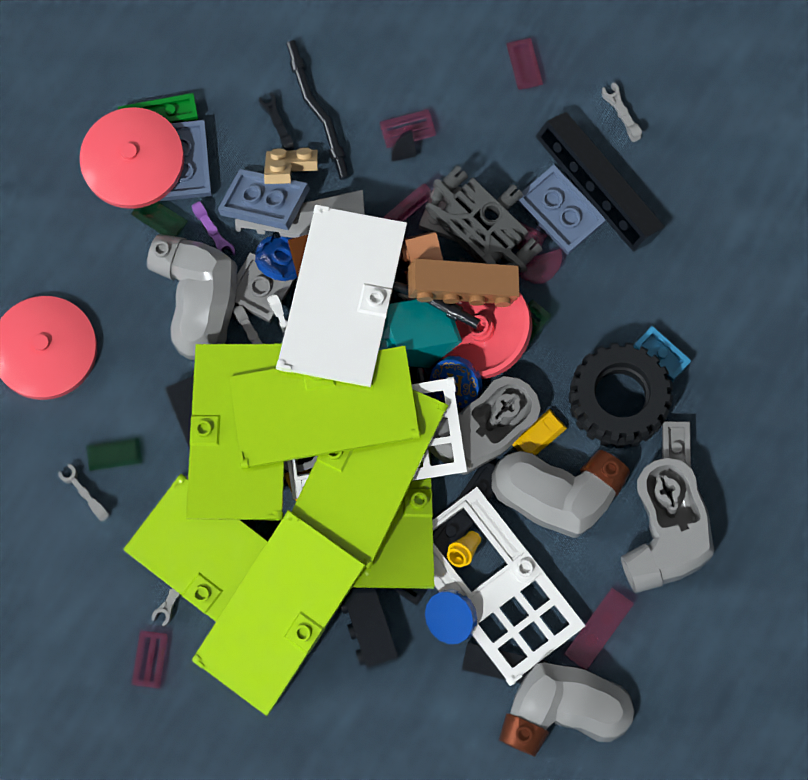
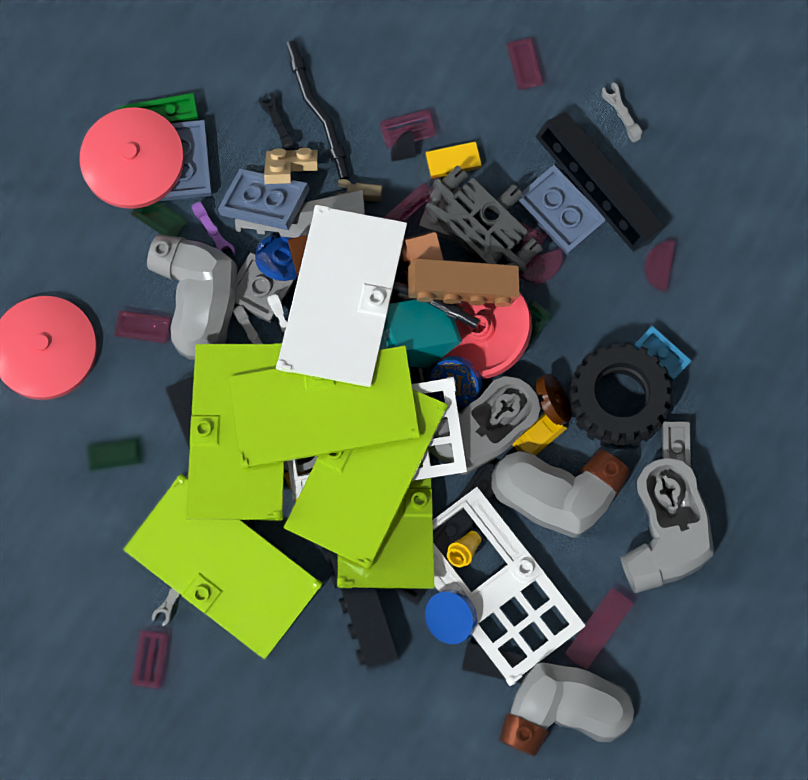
light grey piece [58,464,109,522] -> none
lime door [192,510,366,716] -> none
none -> clear pink tile [114,311,171,344]
none -> dark tan bar [337,179,382,203]
none -> yellow tile [426,141,481,179]
none -> reddish brown tile [536,374,571,426]
none -> clear pink tile [644,241,675,293]

